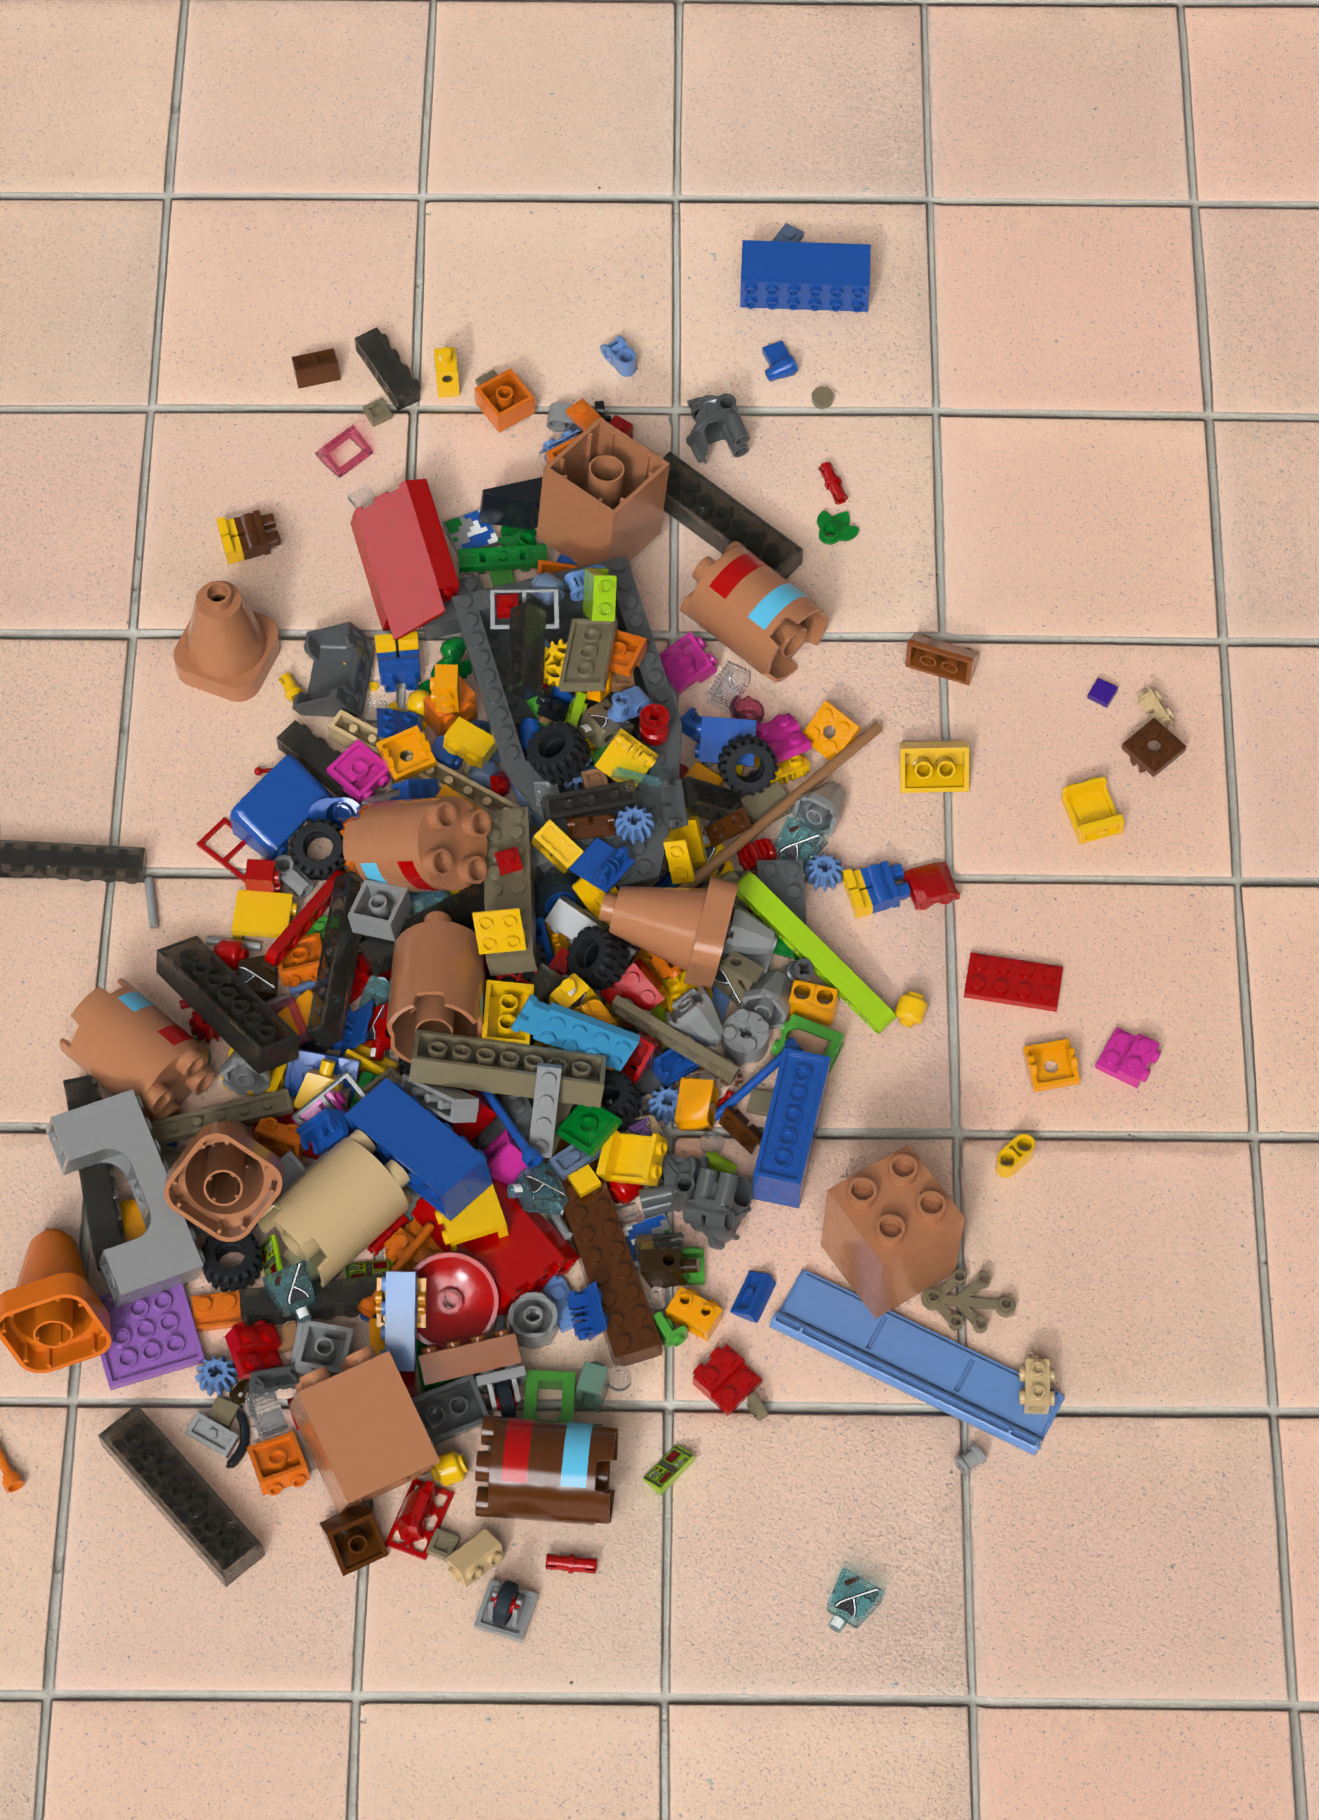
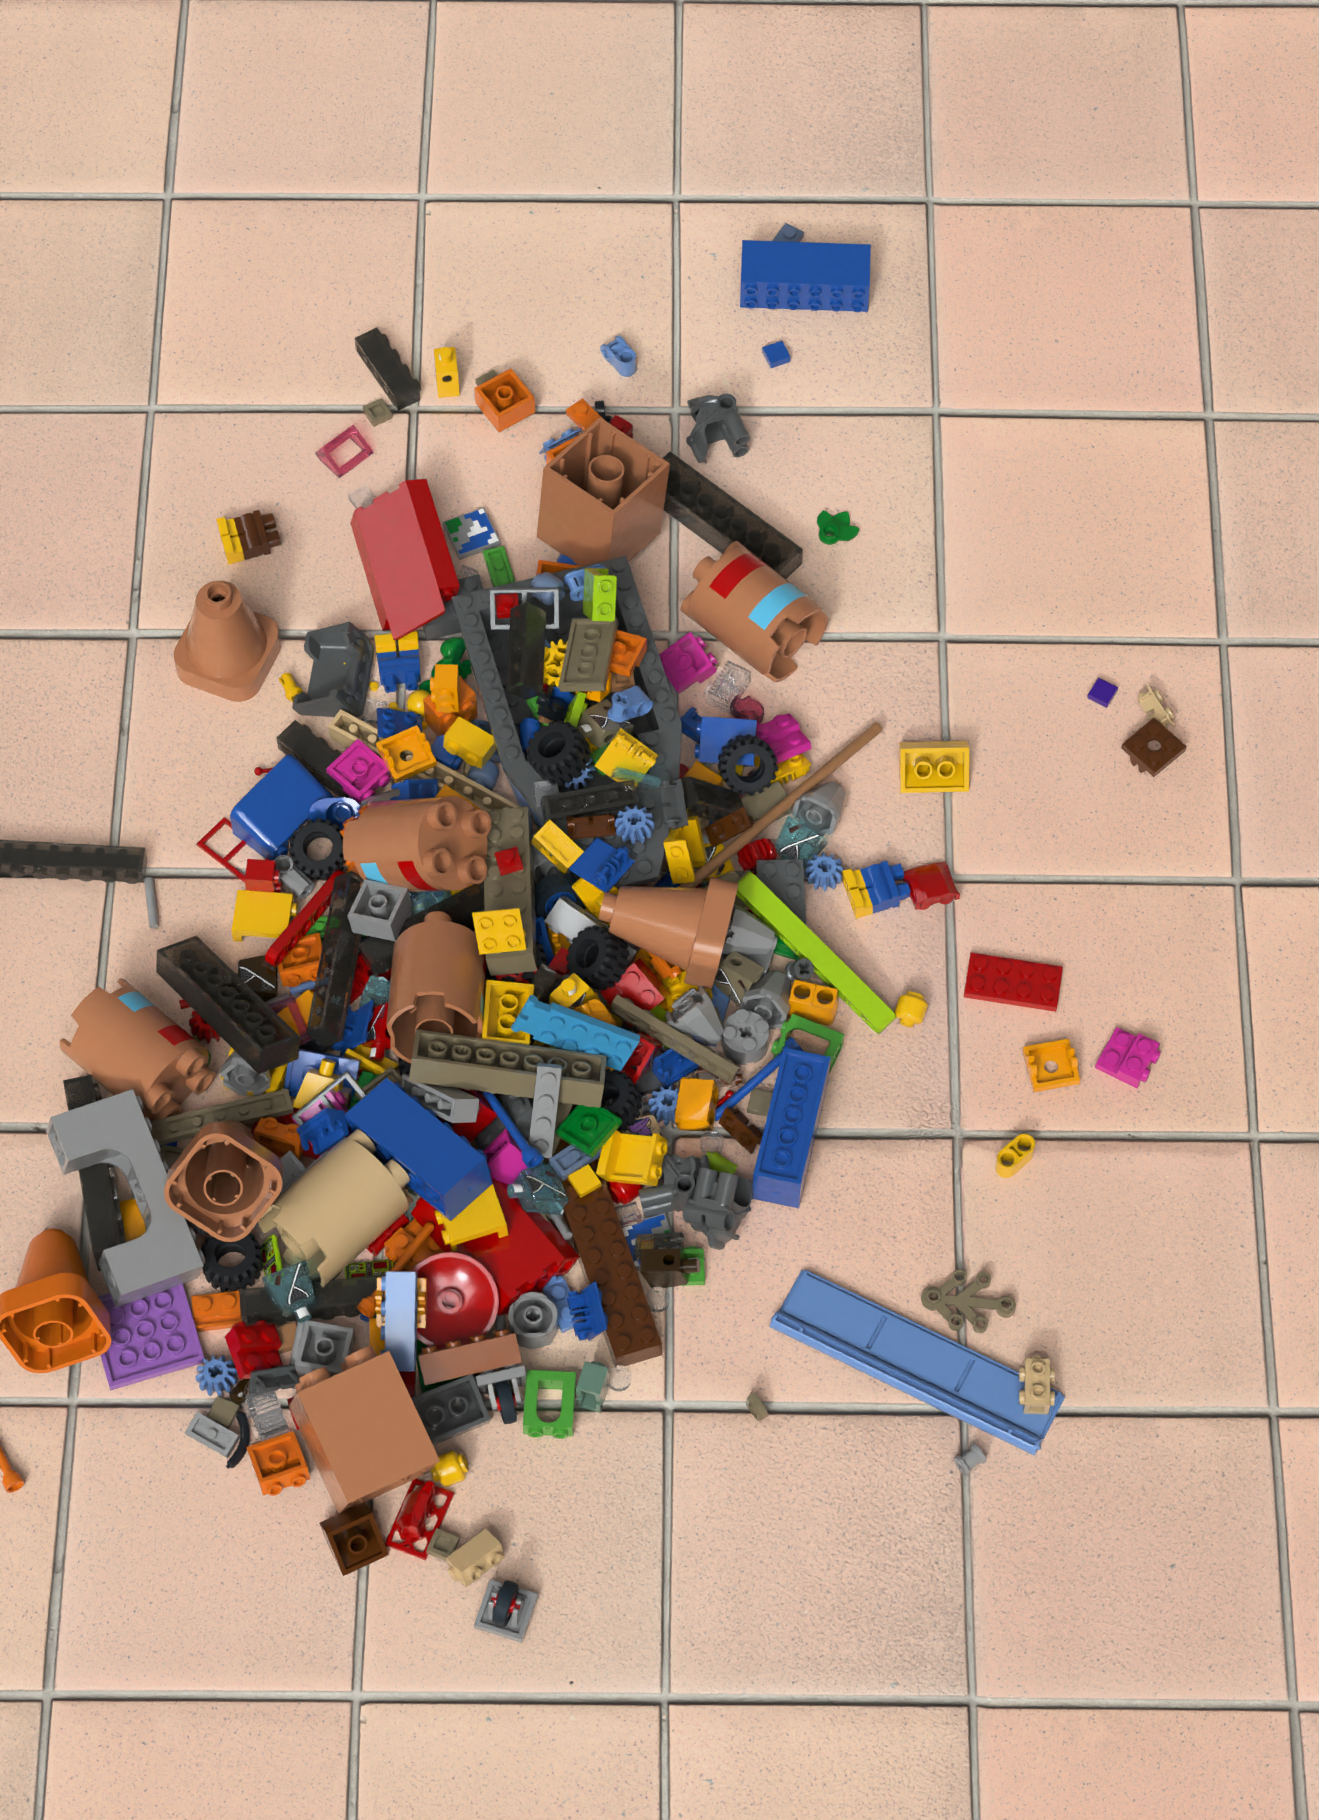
clear smoke brick [98,1405,265,1587] -> none
light grey piece [206,936,262,951] -> none
red head [213,939,249,970] -> none
reddish brown hinge [291,348,340,389] -> none
green hinge [458,544,548,574] -> none
reddish brown brick [475,1415,618,1525] -> none
black slope [479,477,543,530] -> none
red plate [490,771,511,797] -> none
green plate [497,526,537,546] -> none
light grey beam [546,403,583,434] -> none
red pin [546,1553,597,1574] -> none
medium nougat tile [581,768,609,796] -> none
red wheel [640,704,670,746] -> none
slope [643,1445,695,1496] -> none
bright green bracket [652,1311,688,1349] -> none
light orange brick [666,1286,723,1342] -> none
red plate [693,1344,762,1416] -> none
blue slope [730,1271,776,1323] -> none
blue cone [764,356,798,382] -> none
light orange piece [803,700,862,760] -> none
dark tan tile [812,387,833,409] -> none
red pin [818,462,848,505] -> none
nougat brick [821,1144,965,1319] -> none
clear light blue torso [827,1567,884,1633] -> none
dark orange slope [905,633,979,685] -> none
yellow panel [1061,776,1125,844] -> none

